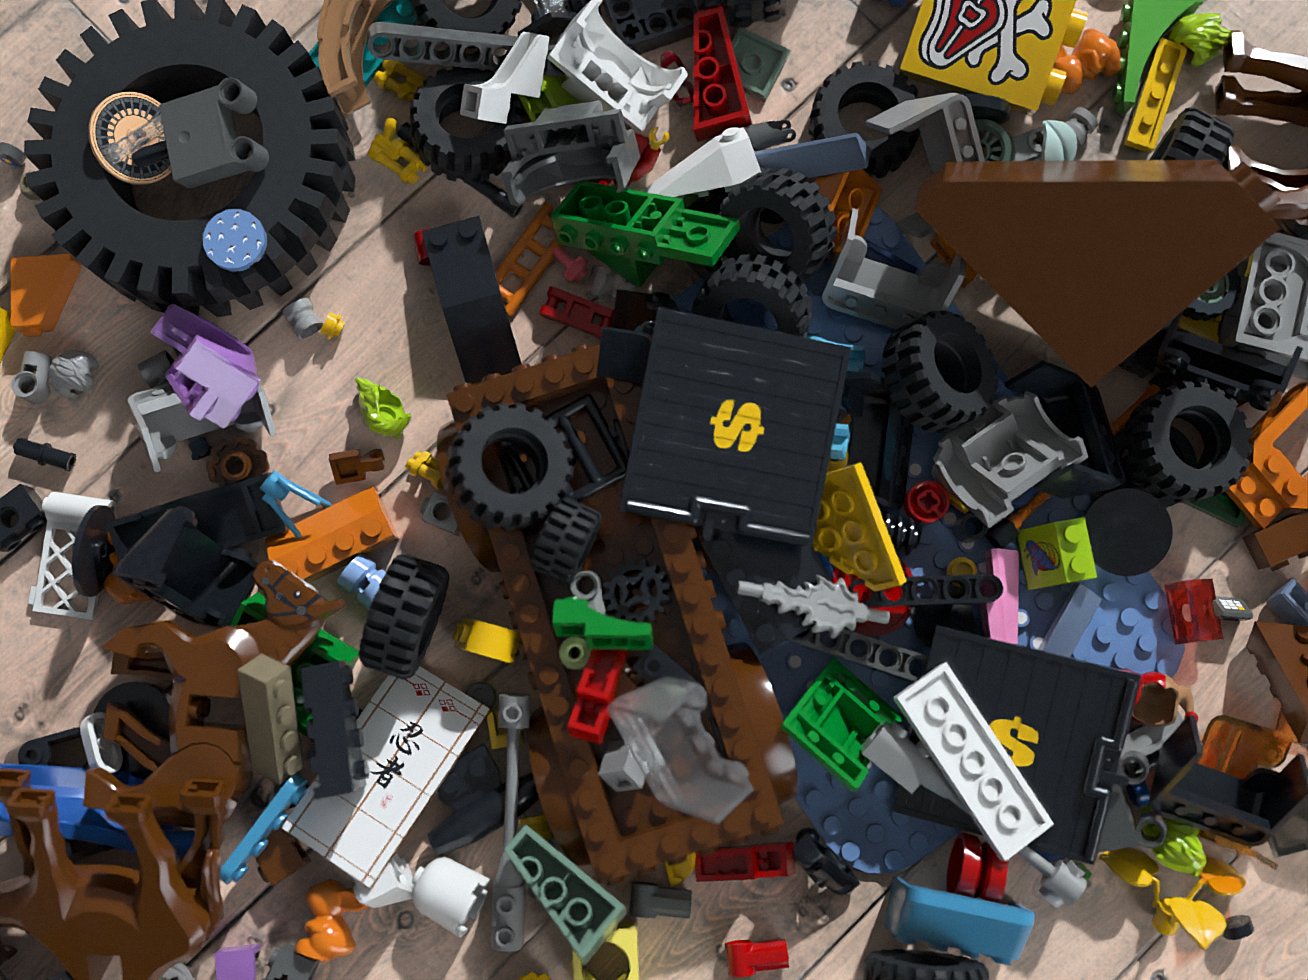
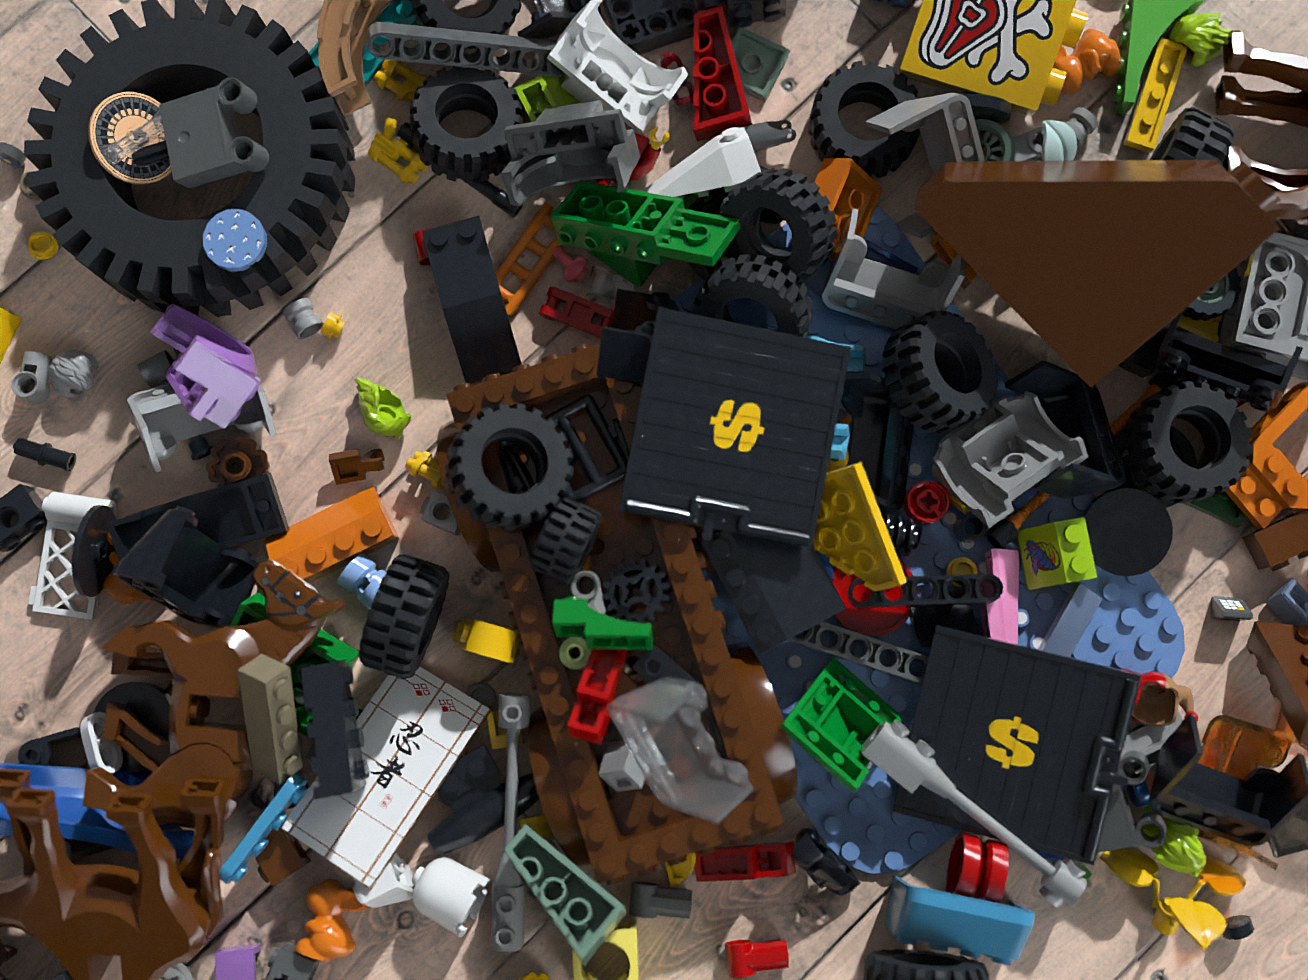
orange slope [11,253,81,337] -> none
dark azure plant [260,470,331,538] -> none
white arch [460,32,549,124] -> none
light grey piece [736,575,890,638] -> none
sand blue slope [754,133,871,178] -> none
white plate [893,662,1054,861] -> none
clear red brick [1164,578,1224,645] -> none
none -> yellow plate [27,231,59,260]

